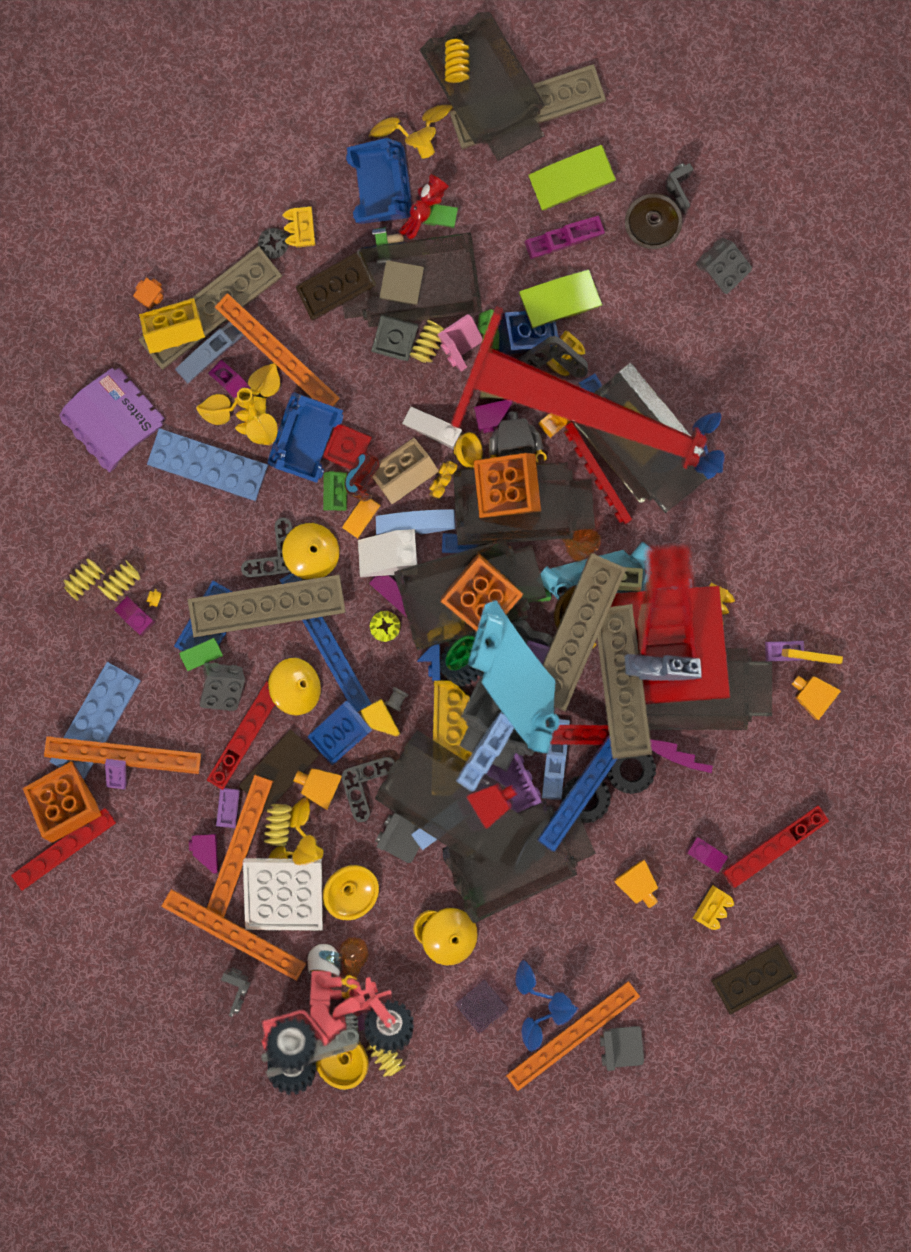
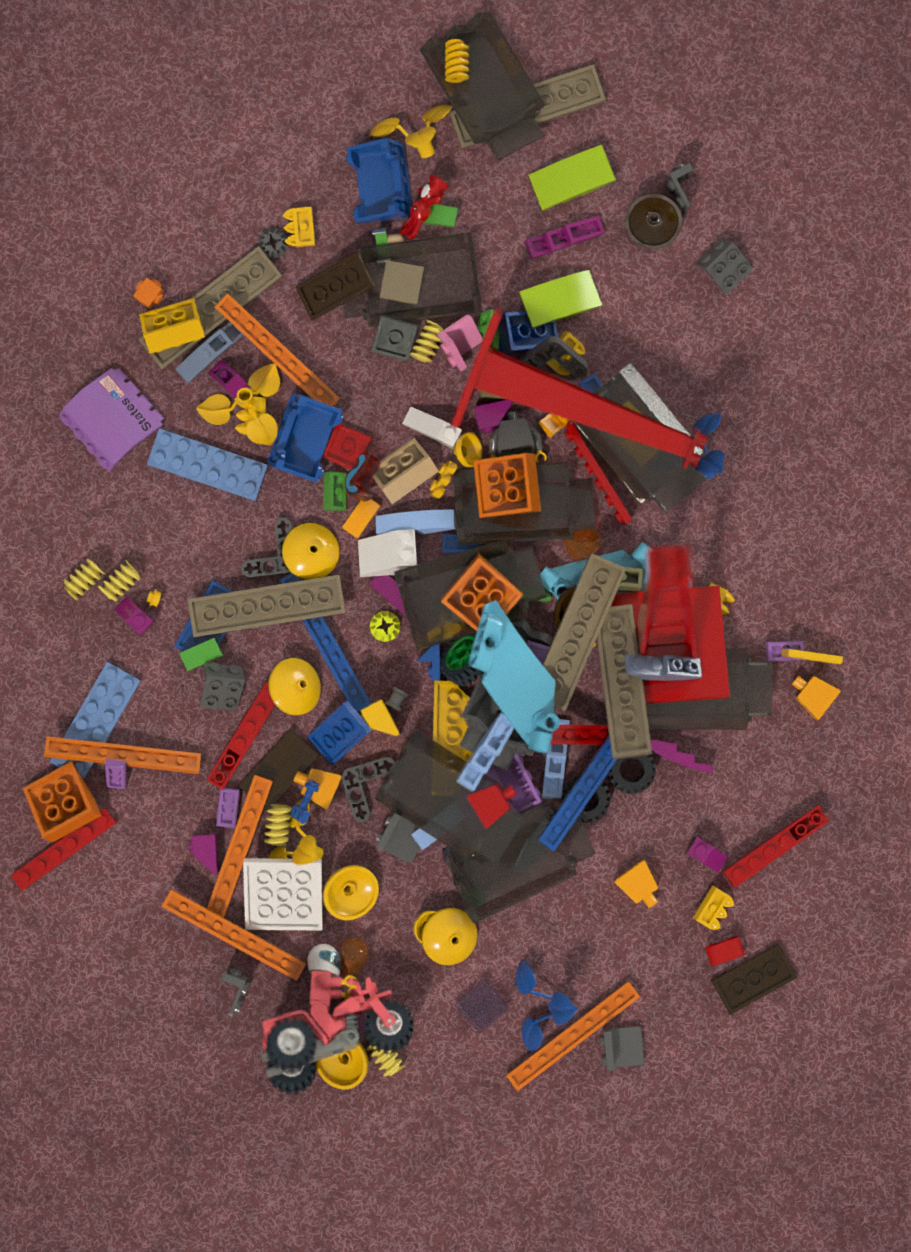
none -> blue hinge [291,779,319,824]
none -> red beam [705,936,745,966]

